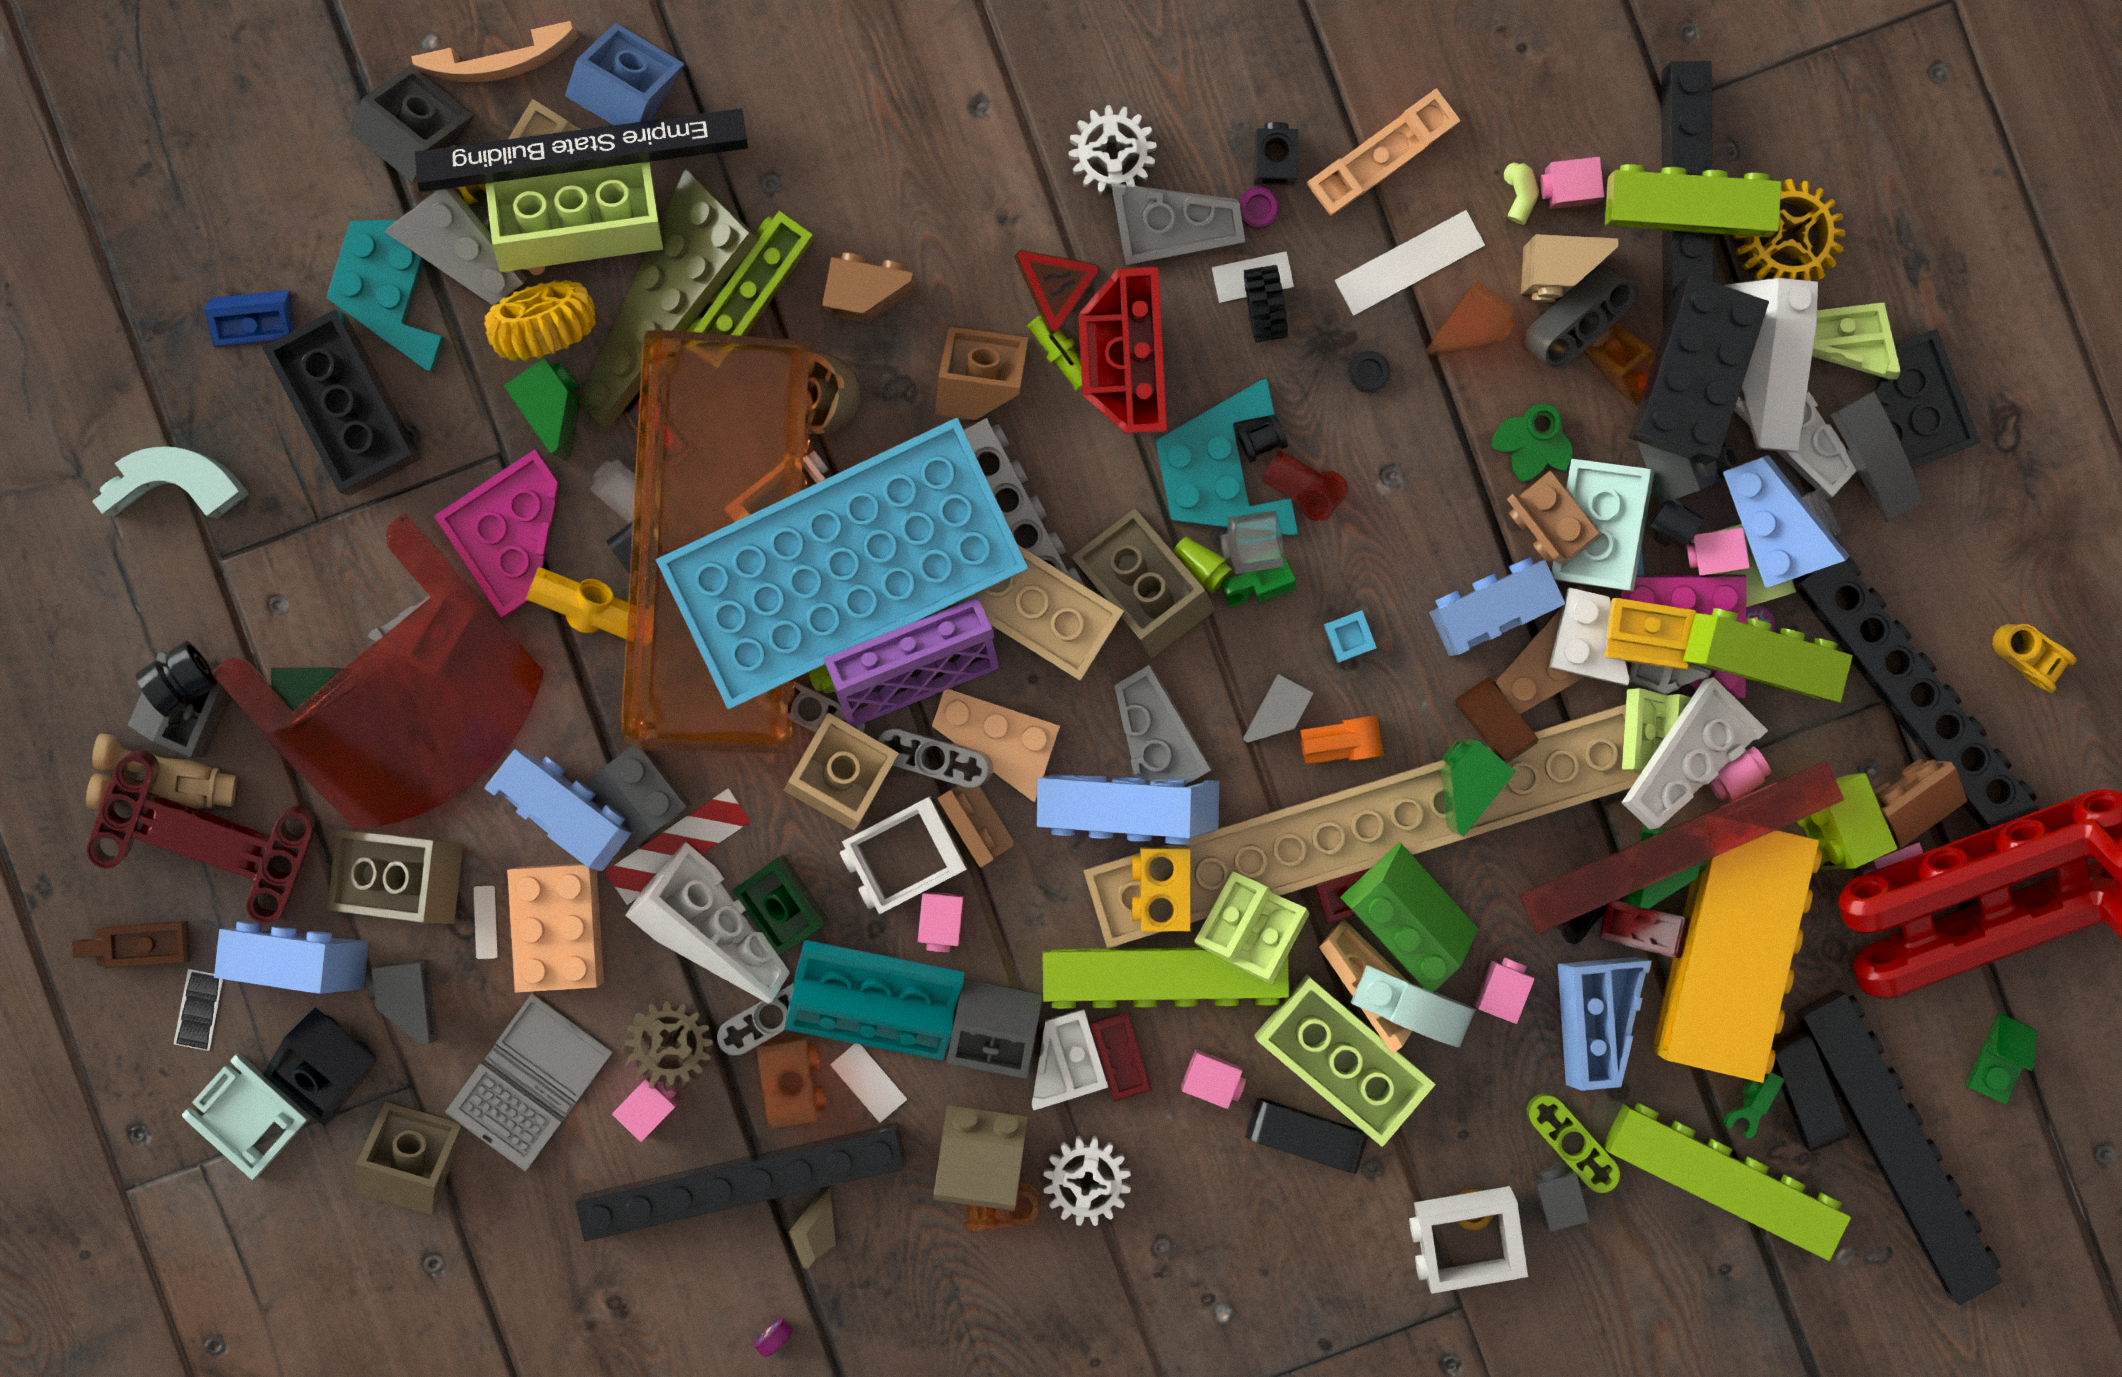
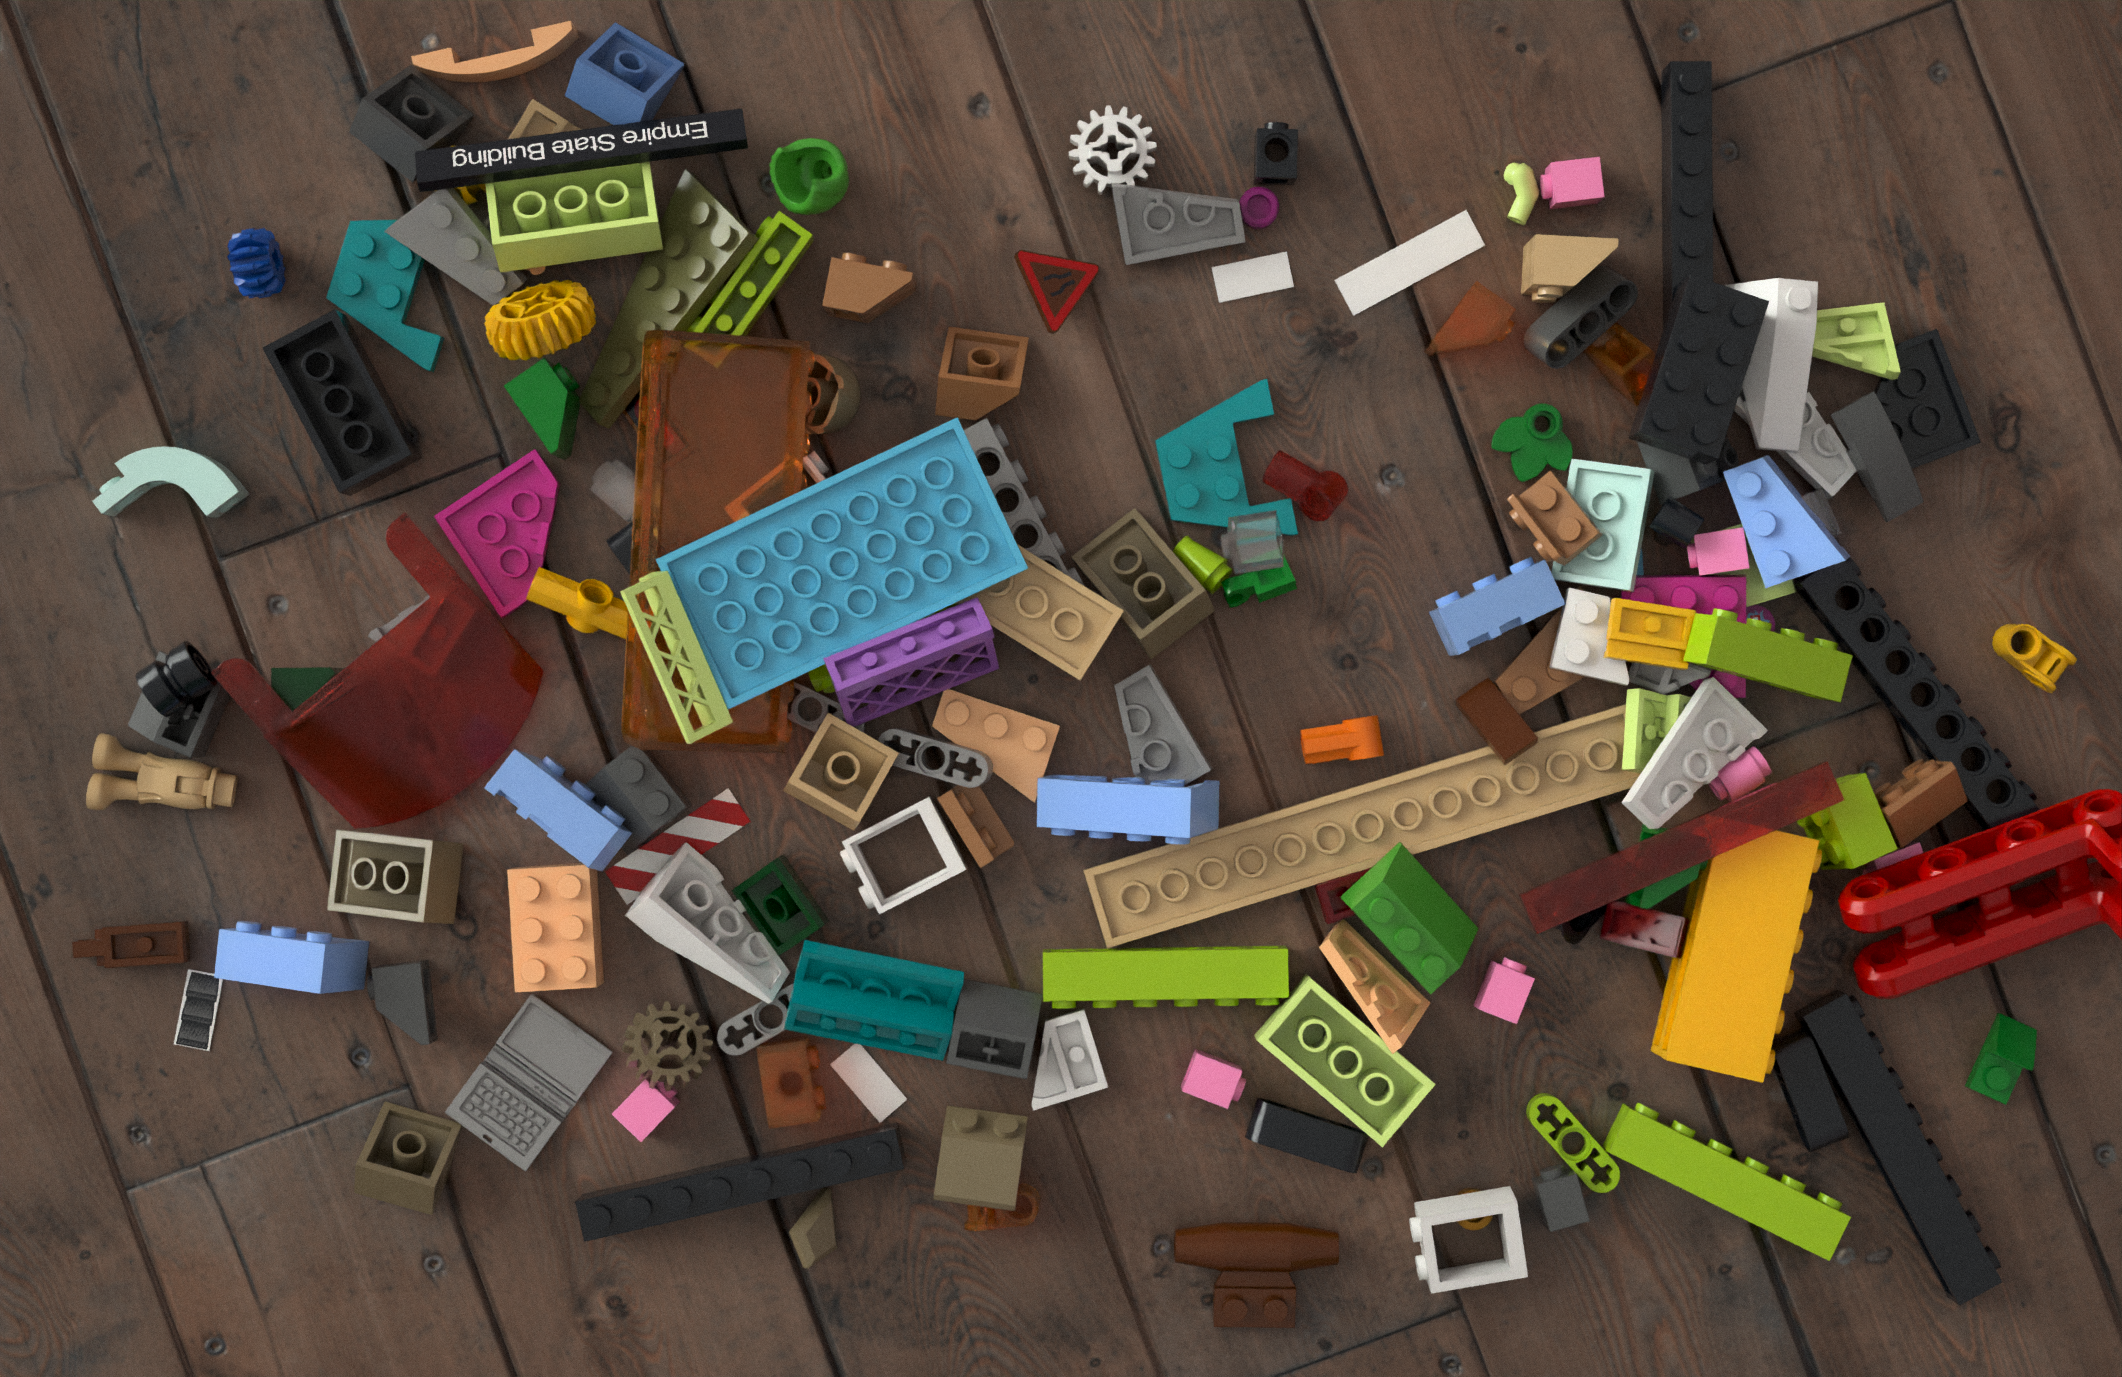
dark red beam [86,750,317,924] -> none
light aqua container [182,1053,311,1180] -> none
blue slope [204,290,294,347] -> none
black slope [263,1007,378,1127] -> none
white sticker [474,886,498,959] -> none
magenta tile [753,1317,793,1357] -> none
bright pink brick [918,891,964,952] -> none
lime pin [1026,315,1082,391] -> none
white gear [1043,1136,1131,1226] -> none
red wedge [1078,267,1167,434] -> none
dark red plate [1090,1011,1153,1102] -> none
yellow brick [1132,847,1190,931] -> none
yellowish green slope [1194,871,1310,985] -> none
black bush [1237,414,1288,463] -> none
light grey tile [1242,674,1314,743] -> none
black tyre [1244,265,1288,343] -> none
light nougat slope [1306,88,1461,216] -> none
medium azure plate [1323,610,1377,663] -> none
black tile [1348,351,1390,393] -> none
light aqua arch [1351,965,1476,1047] -> none
green slope [1441,739,1516,836] -> none
light blue wedge [1557,957,1652,1091] -> none
lime brick [1605,164,1782,237] -> none
green plate [1724,1072,1785,1139] -> none
yellow gear [1733,179,1846,281] -> none
none -> blue gear [227,228,286,299]
none -> yellowish green fence [620,571,733,744]
none -> bright green piece [769,138,849,215]
none -> reddish brown plate [1174,1222,1339,1328]

